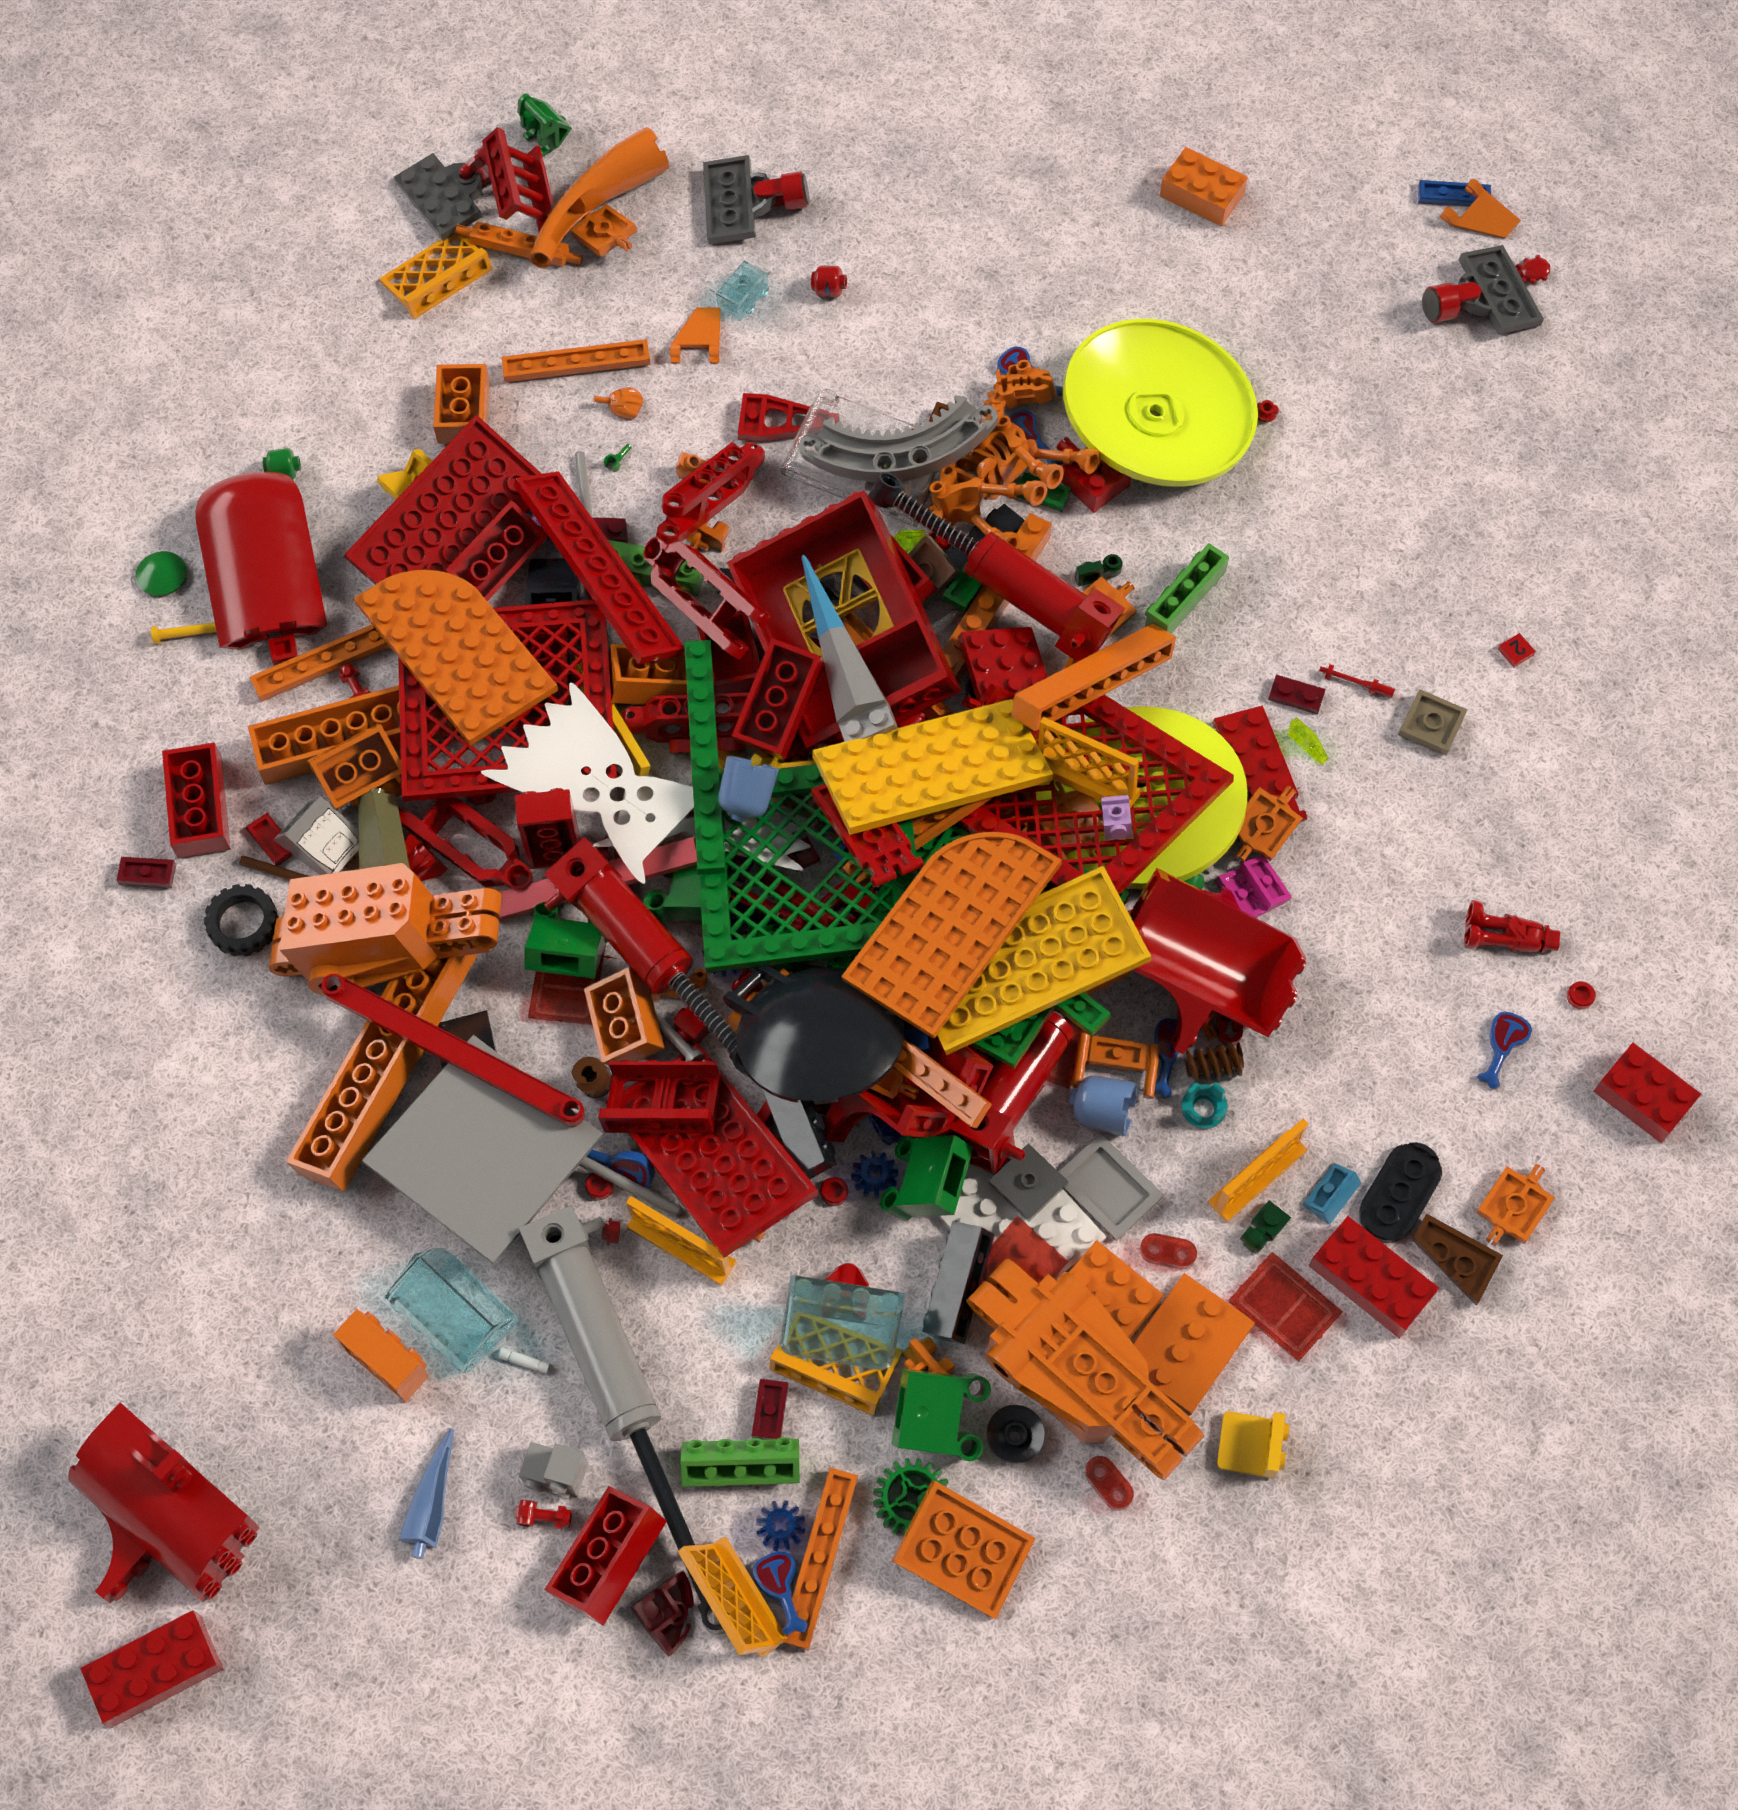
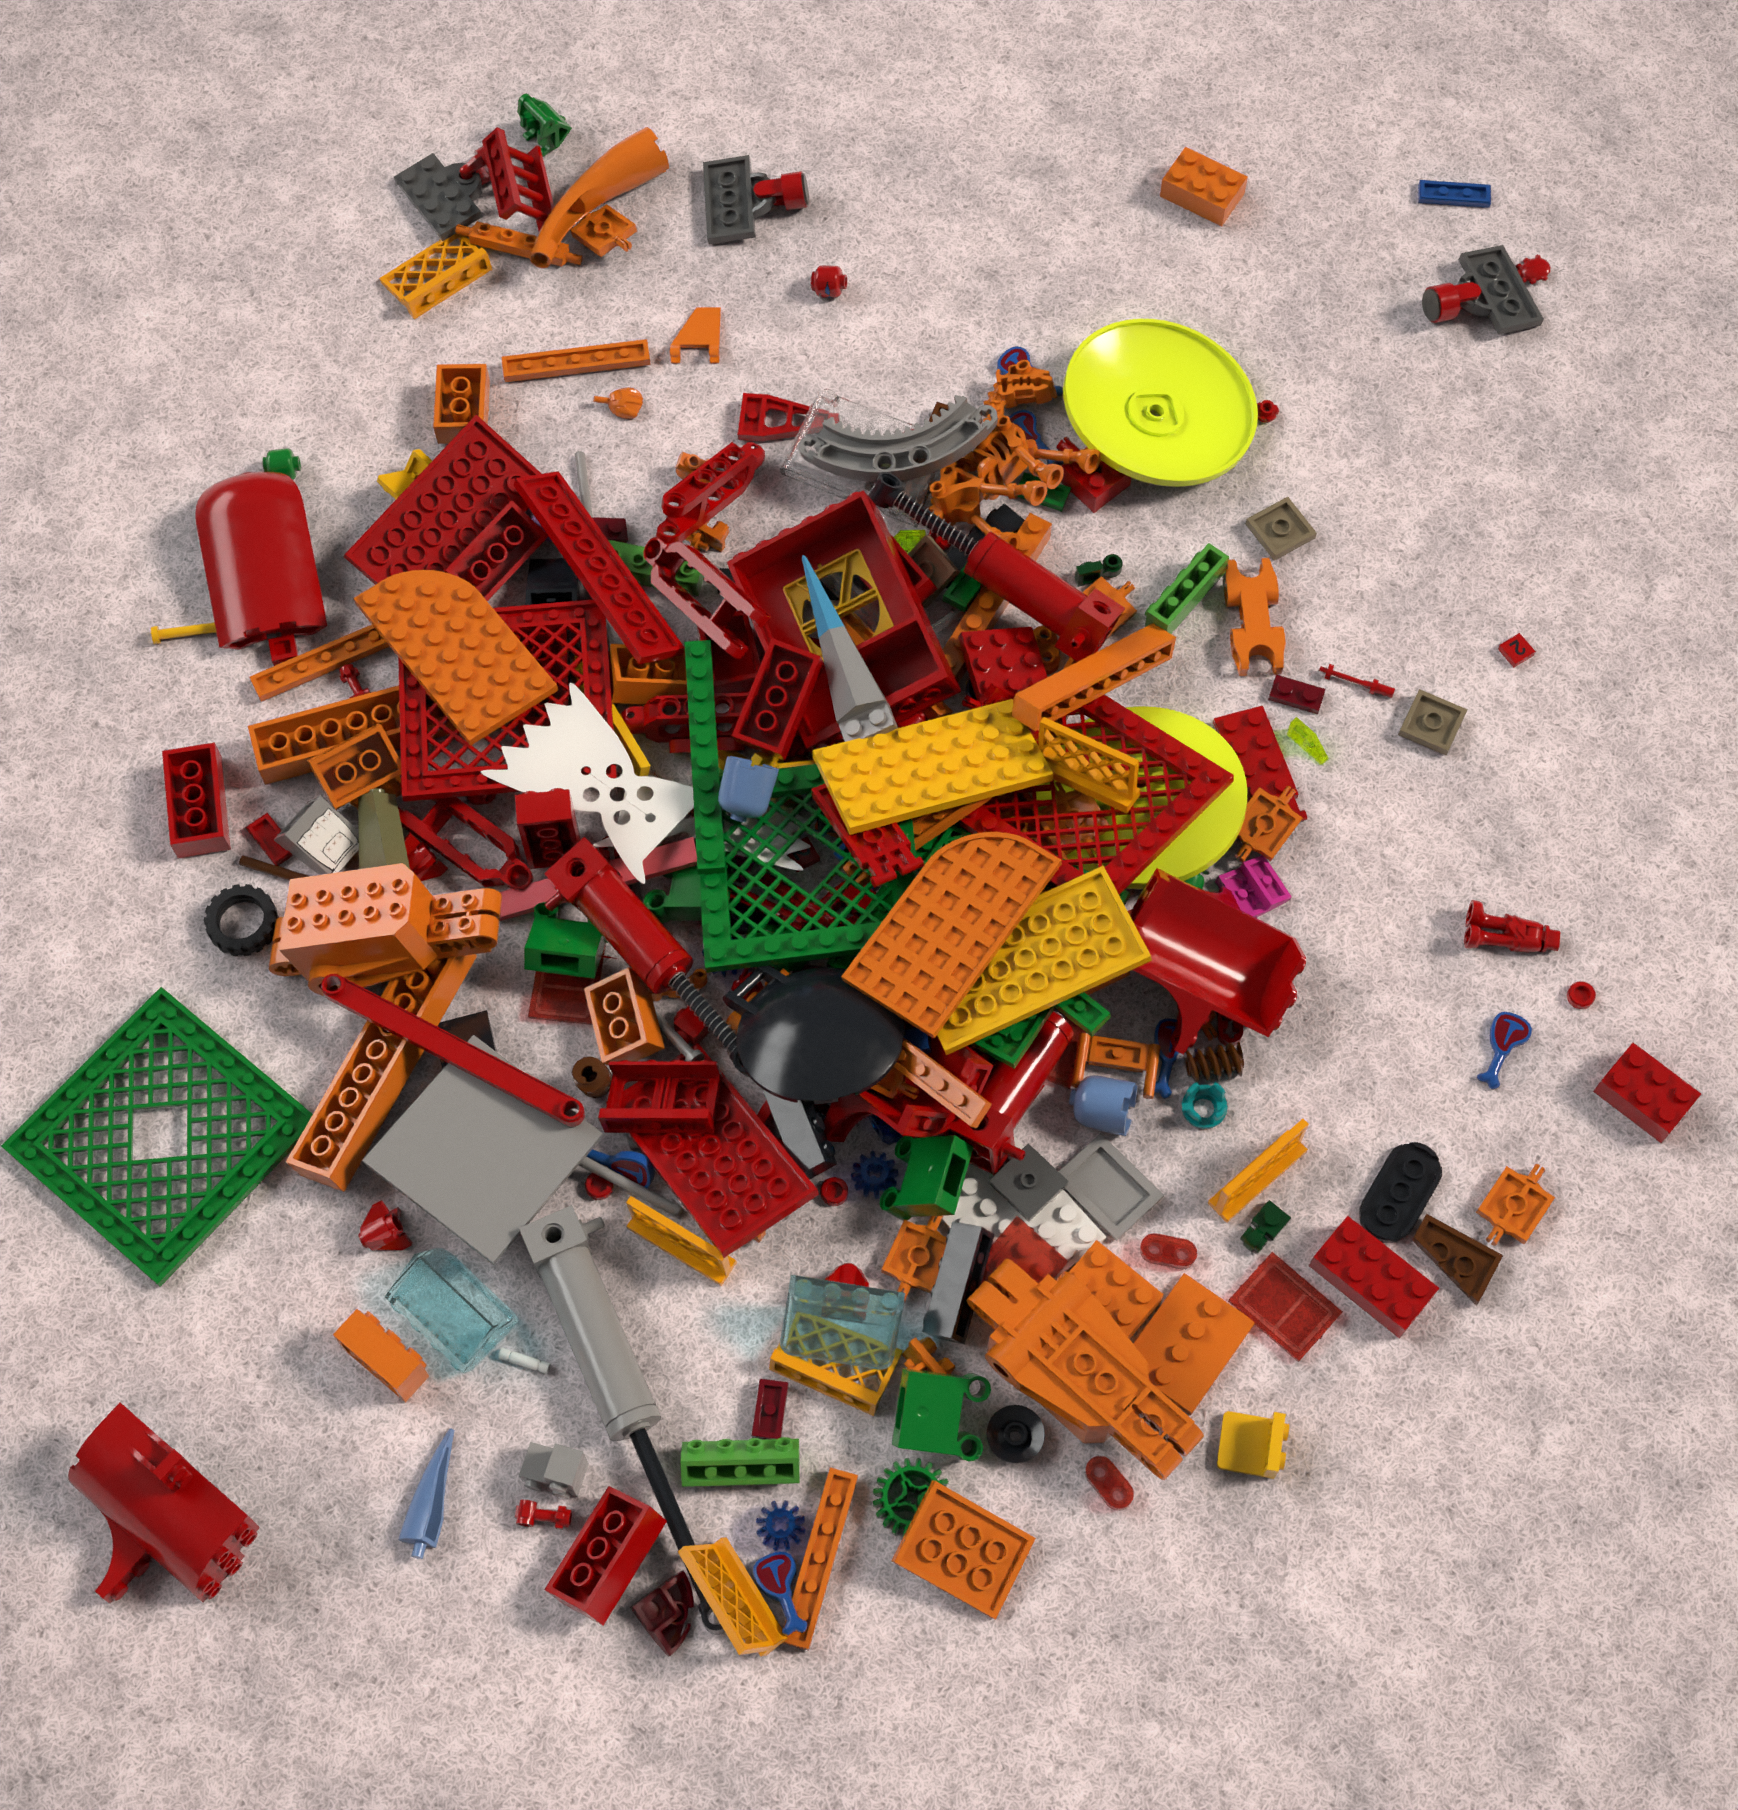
red brick [80,1610,224,1728] -> none
dark red plate [116,856,176,888] -> none
green dish [136,551,187,598] -> none
red plate [601,1218,620,1246] -> none
green hand [604,444,632,472] -> none
clear light blue brick [716,260,769,320] -> none
lavender brick [1101,795,1132,840] -> none
dark azure slope [1302,1163,1361,1225] -> none
orange flag [1440,179,1521,239] -> none
none -> green plate [1,987,313,1287]
none -> red brick [359,1200,413,1251]
none -> orange plate [881,1216,946,1302]
none -> orange plate [1033,625,1060,674]
none -> orange piece [1224,558,1286,676]
none -> dark tan plate [1245,497,1317,561]

